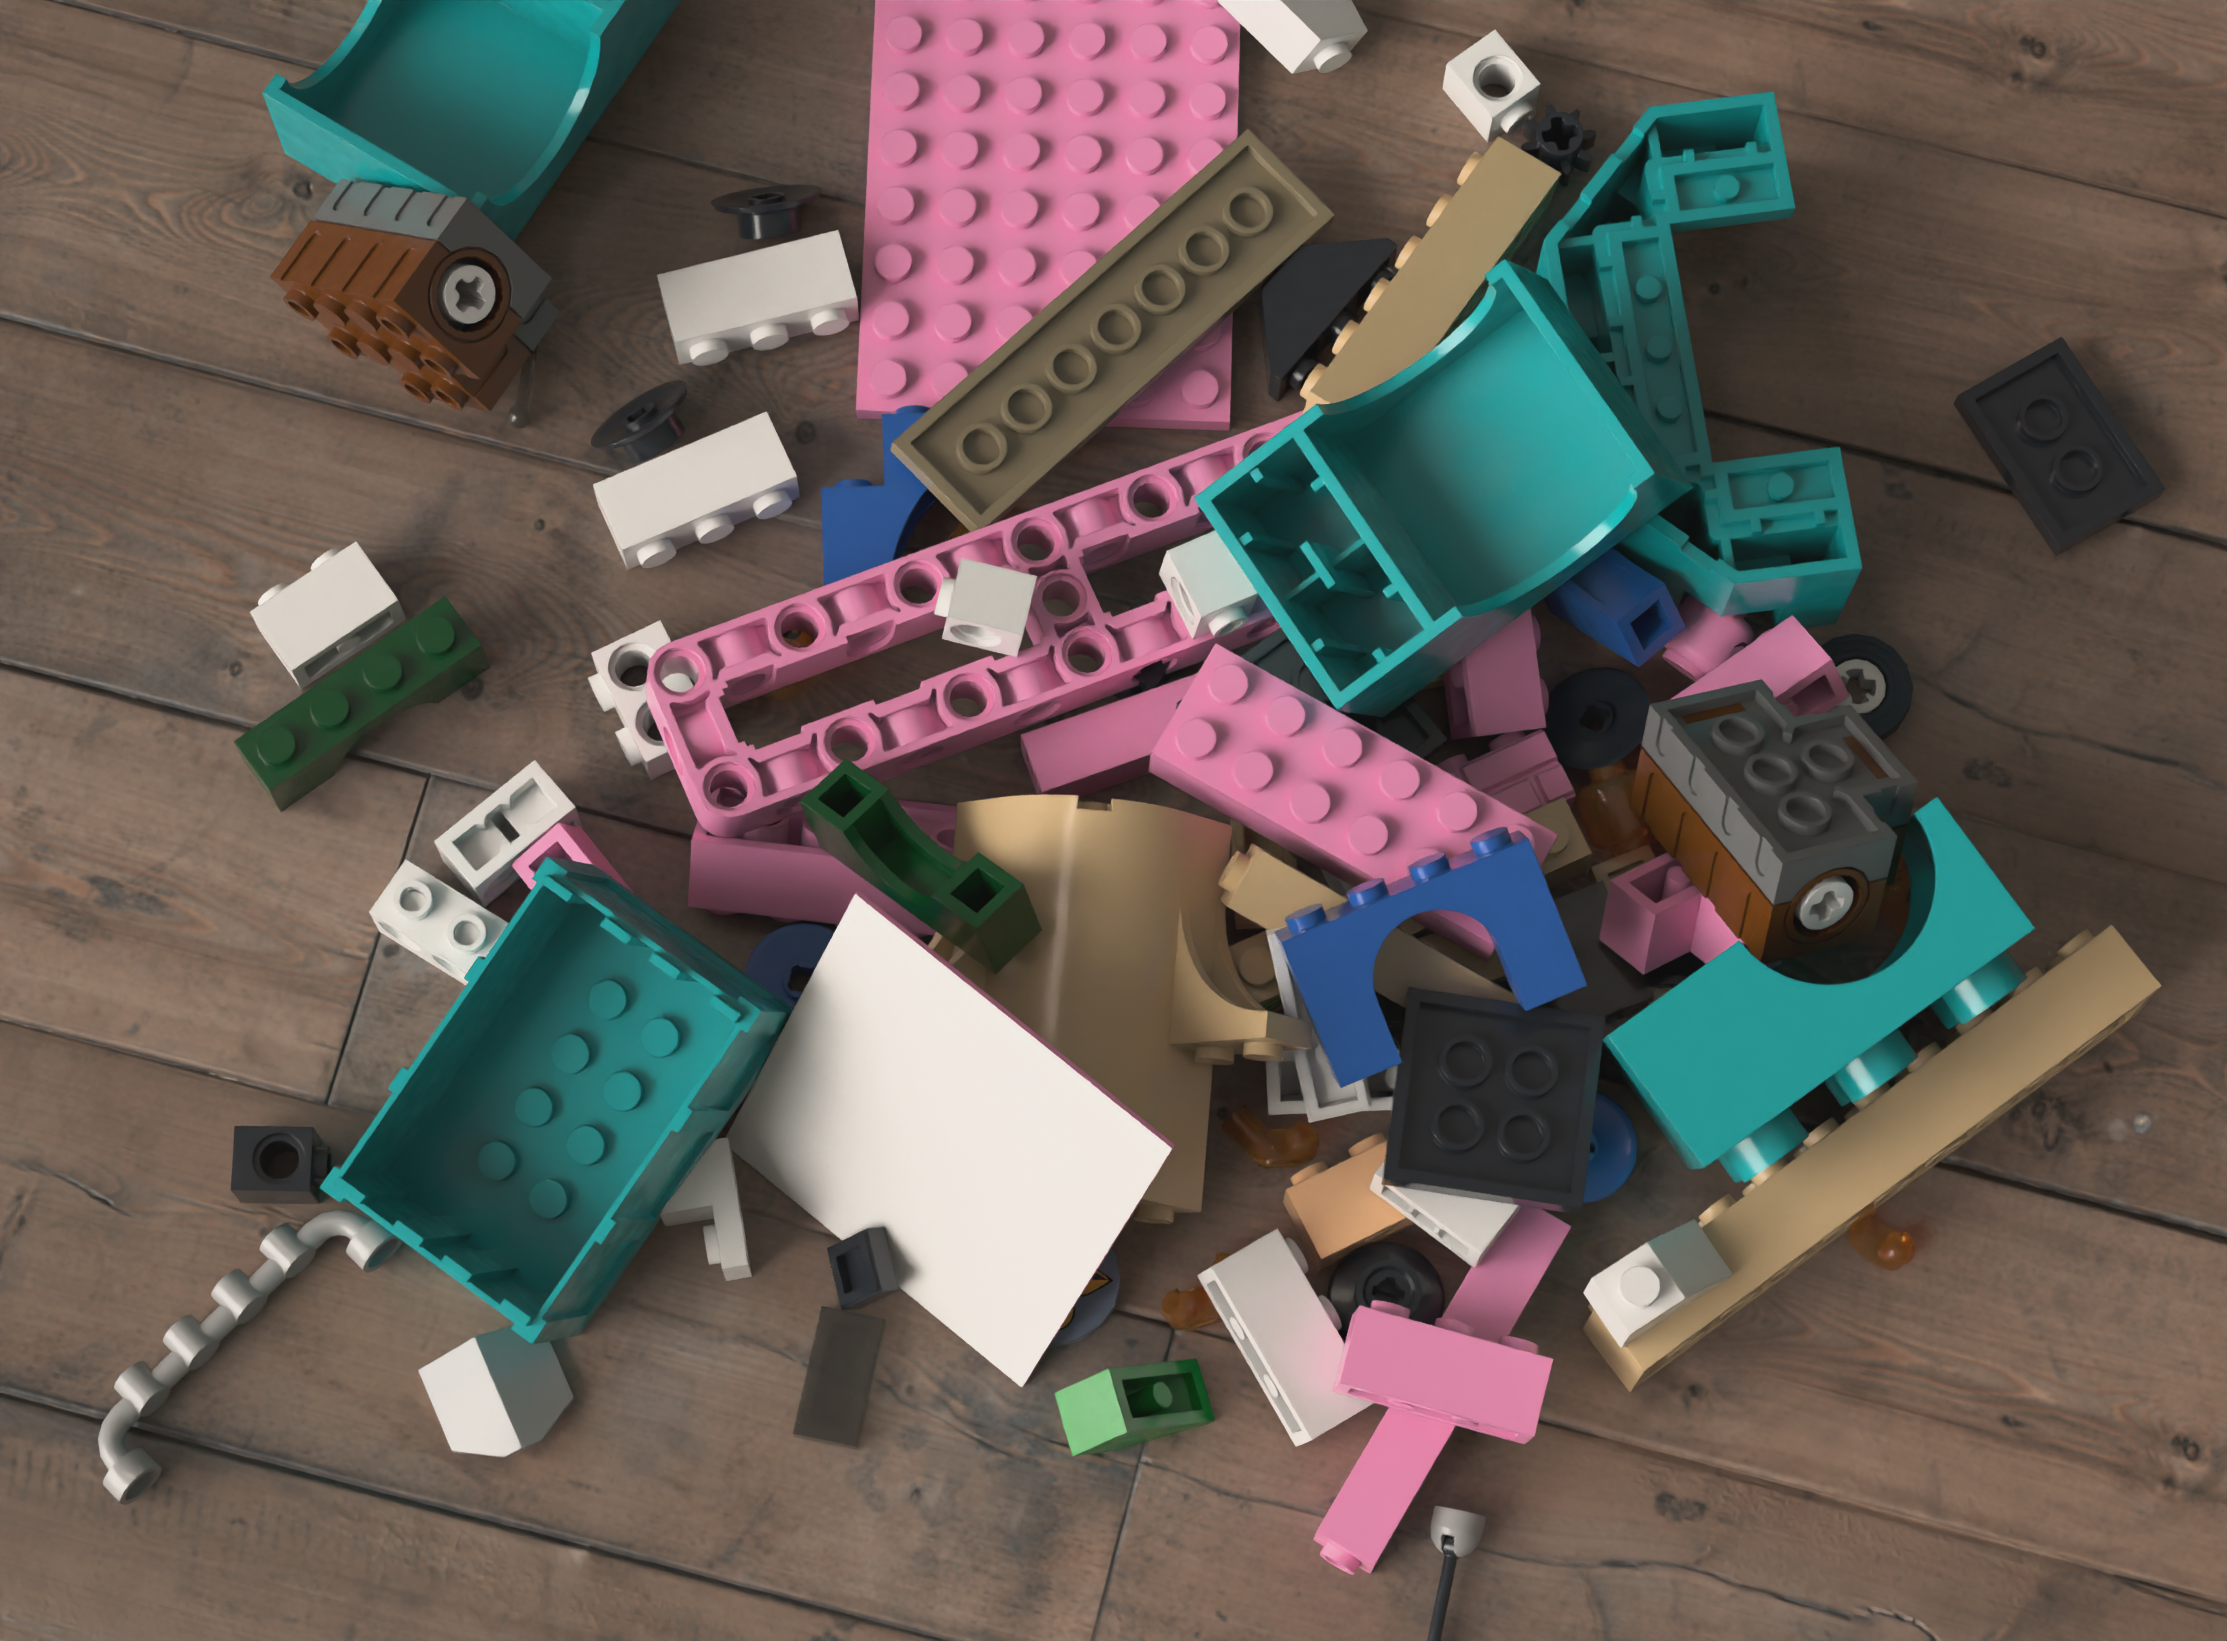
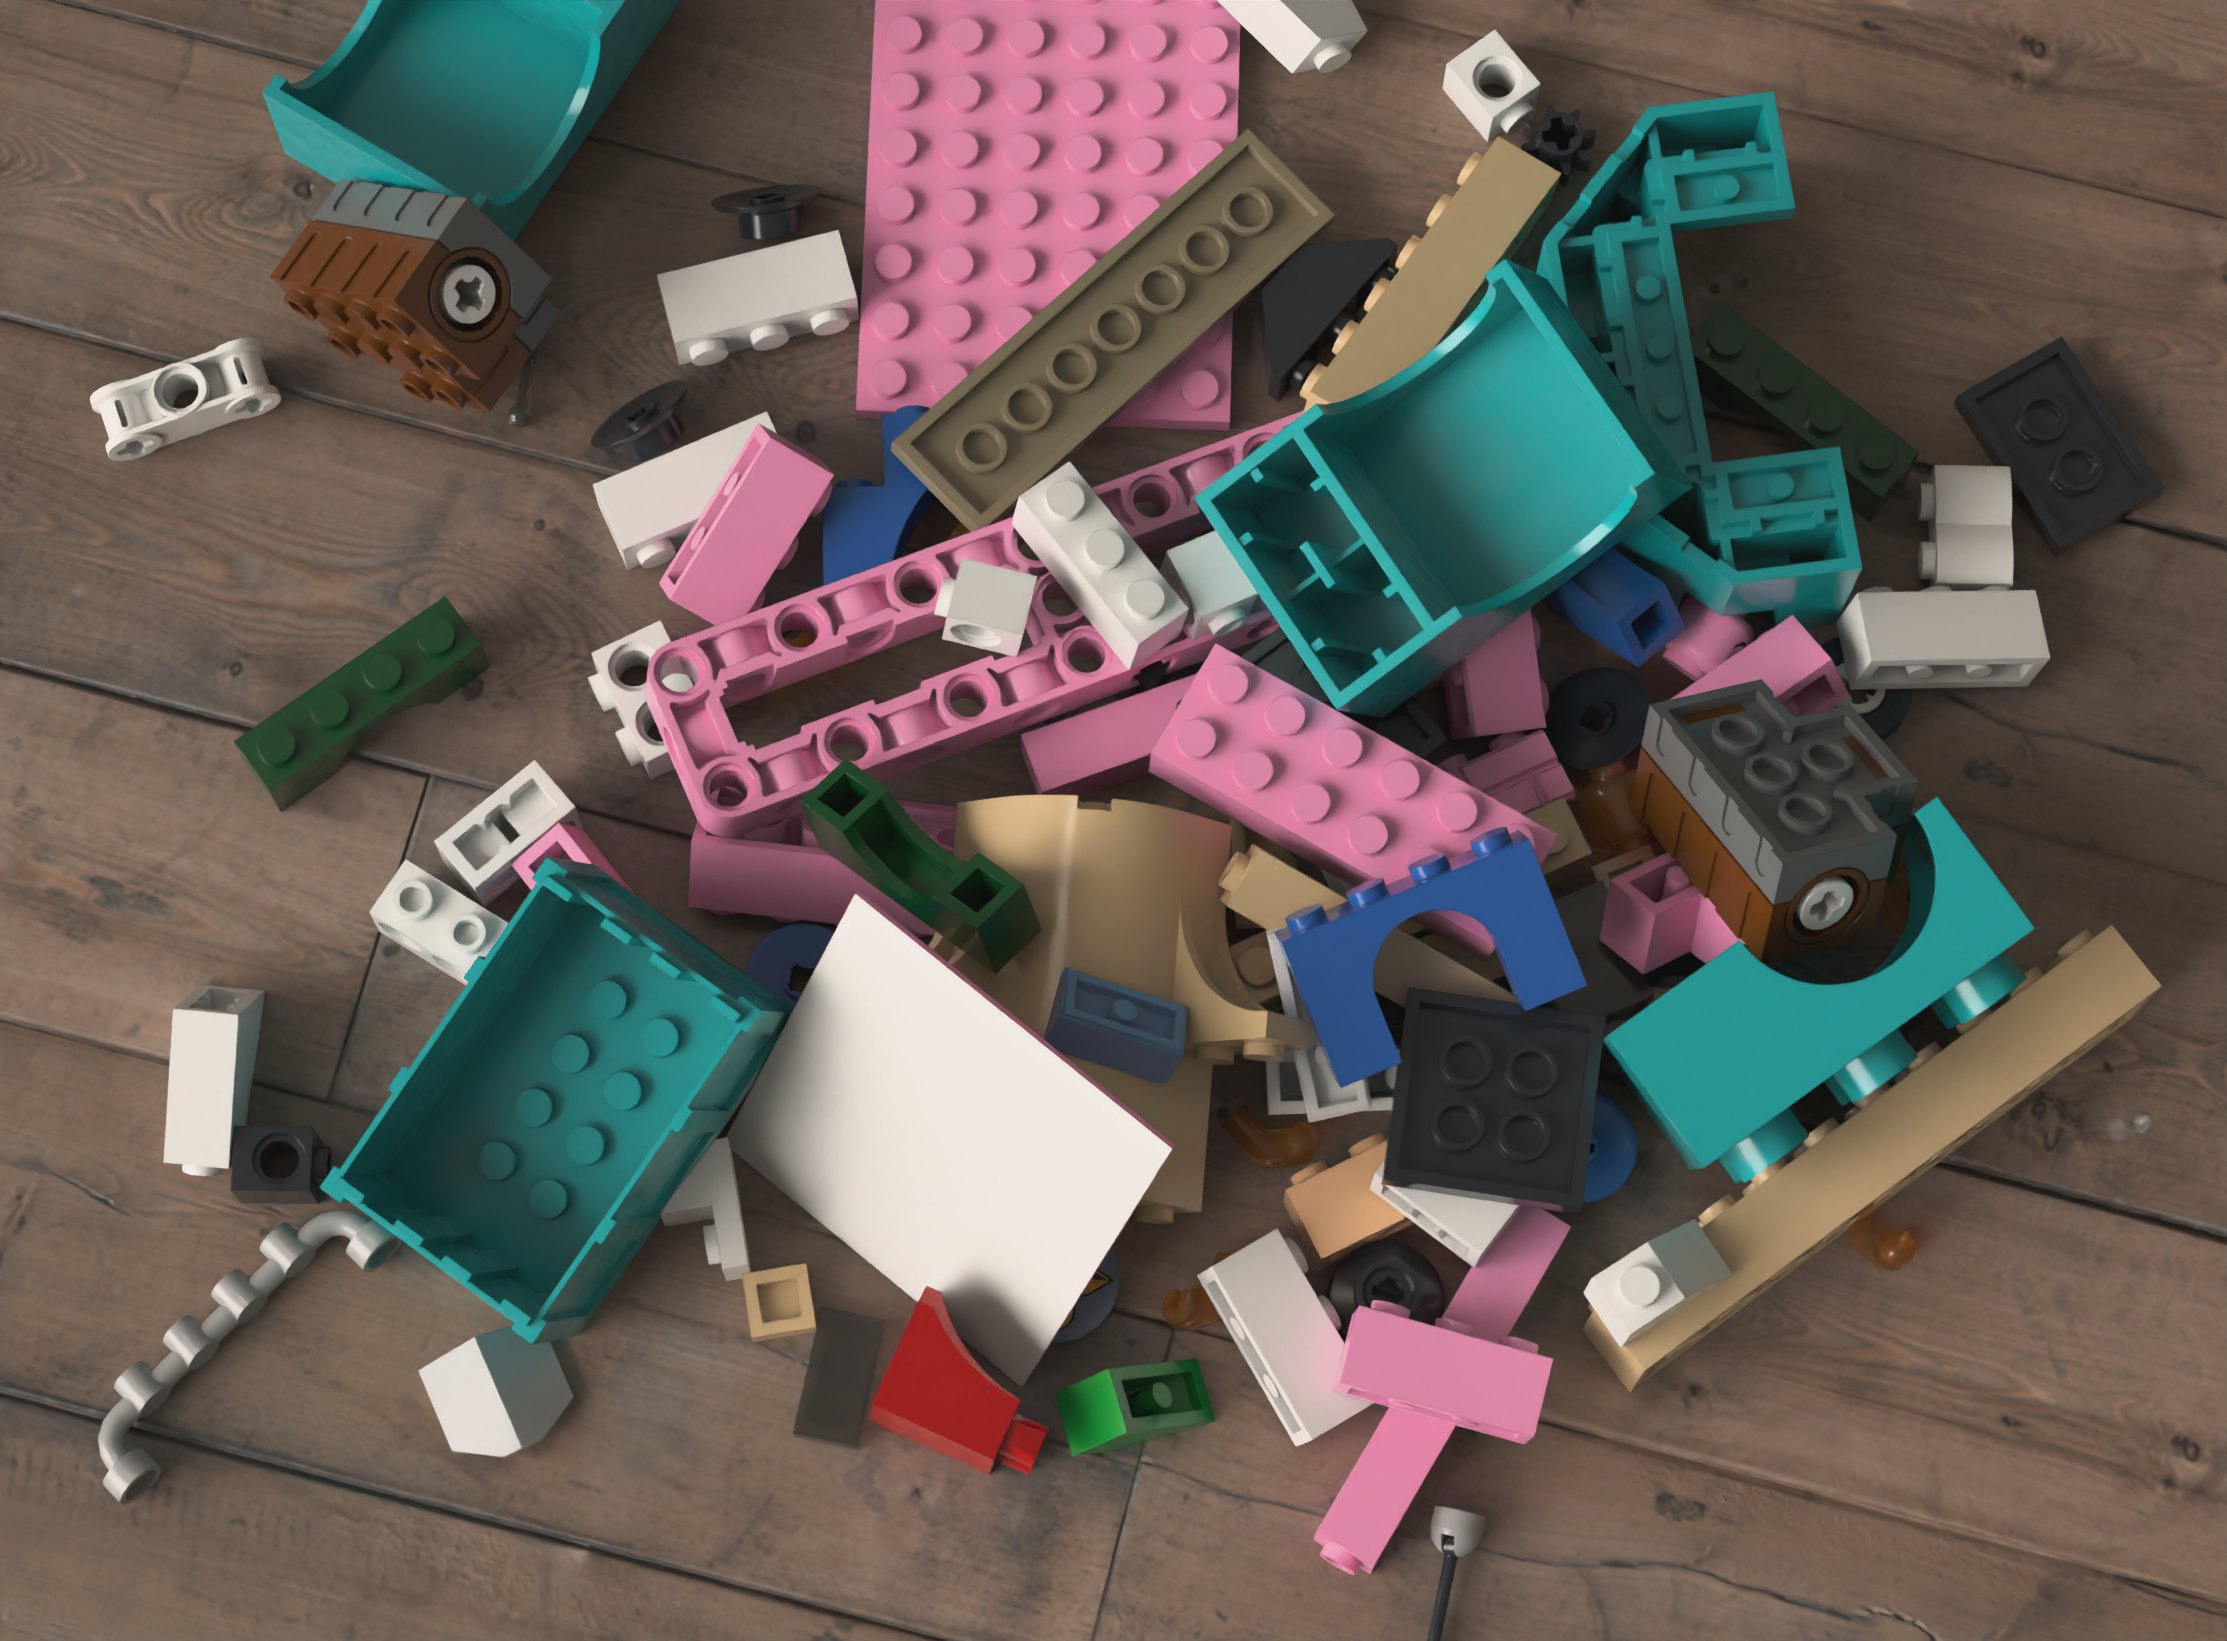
white brick [250,542,406,689] -> none
black tile [827,1227,900,1311] -> none
none -> white piece [90,337,281,461]
none -> white slope [163,985,264,1176]
none -> bright pink brick [659,423,834,626]
none -> tan tile [742,1263,817,1342]
none -> red hips [870,1285,1049,1476]
none -> white brick [1012,461,1189,671]
none -> medium blue slope [1044,967,1188,1084]
none -> dark green arch [1690,301,1920,522]
none -> white brick [1837,585,2051,690]
none -> white brick [1917,465,2014,591]

